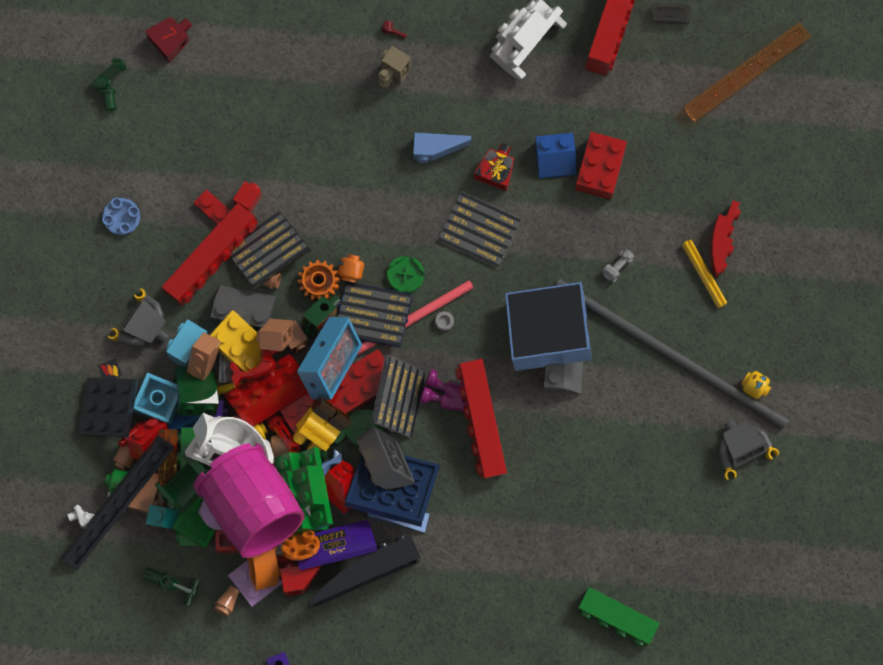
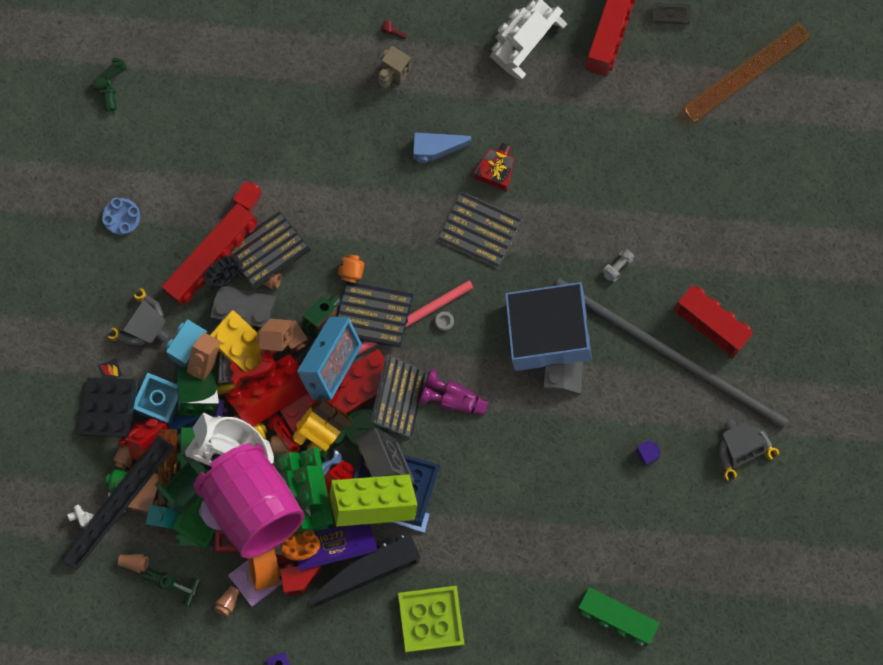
dark red torso [145,17,192,63] -> none
red plate [194,189,230,225] -> none
orange gear [298,260,340,302] -> none
green tile [387,256,424,294] -> none
red brick [455,359,507,478] -> none
blue slope [534,133,576,179] -> none
red brick [575,132,627,200] -> none
yellow axle [682,240,727,308] -> none
red slope [710,200,741,278] -> none
yellow head [741,371,771,399] -> none
none -> nougat cone [118,554,149,573]
none -> black gear [203,254,243,289]
none -> lime brick [330,474,417,526]
none -> lime plate [398,586,464,653]
none -> dark purple plate [635,439,661,467]
none -> red brick [674,285,753,358]

